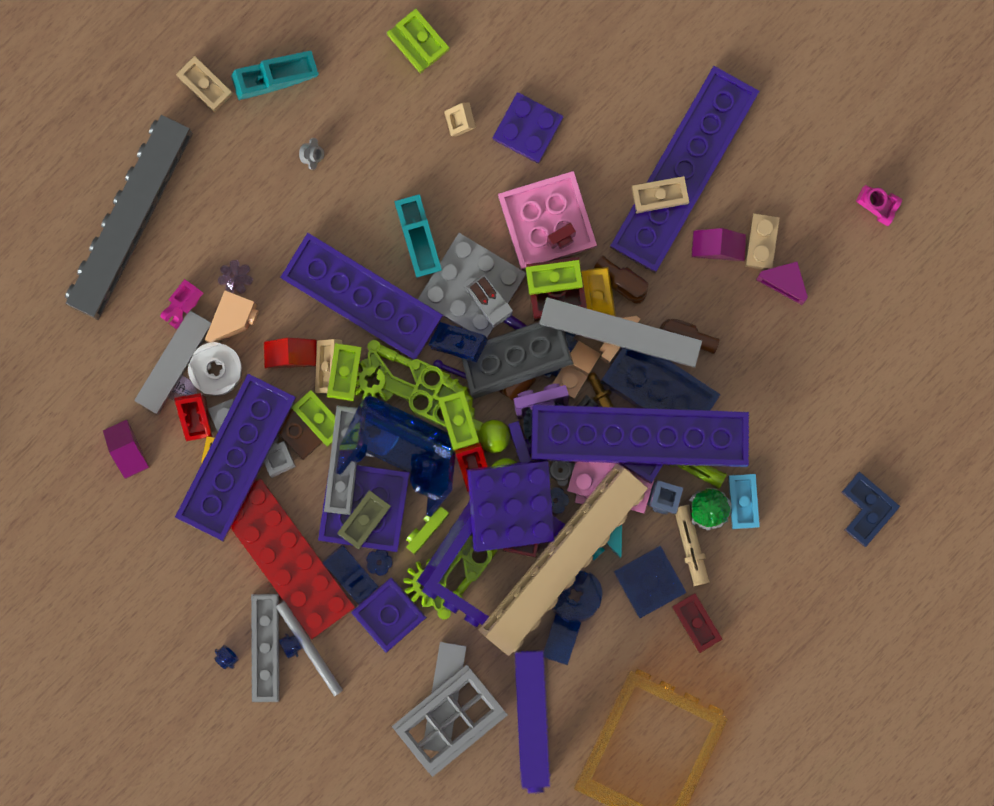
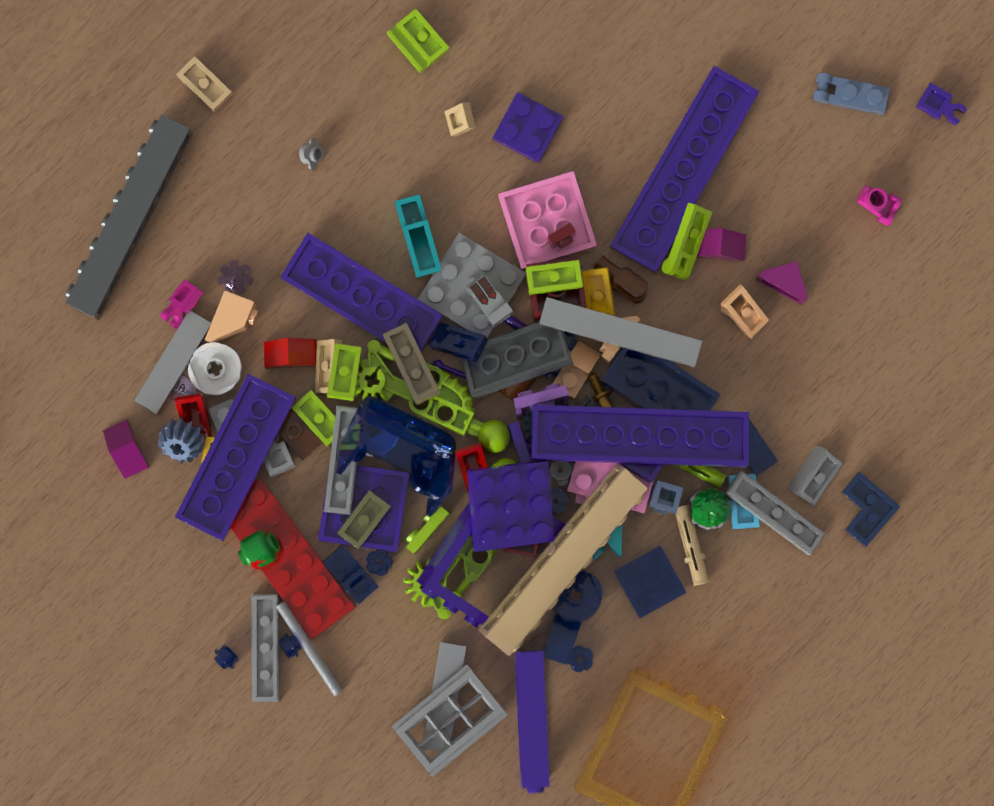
teal slope [231,50,319,100] -> none
dark purple plate [351,577,427,653] -> none
lime plate [438,391,479,451] -> none
tan plate [632,176,689,213] -> none
reddish brown arm [660,319,720,354] -> none
dark red plate [672,593,723,653] -> none
tan plate [745,214,780,270] -> none
none -> sand blue gear [158,418,205,464]
none -> green head [238,530,280,570]
none -> dark tan plate [383,323,441,405]
none -> clear blue plate [567,645,593,672]
none -> lime plate [662,203,713,280]
none -> light nougat slope [721,285,769,339]
none -> light grey tile [725,471,826,556]
none -> clear blue plate [748,419,778,476]
none -> light grey slope [787,445,843,507]
none -> sand blue plate [812,73,890,115]
none -> dark purple plate [916,82,967,125]

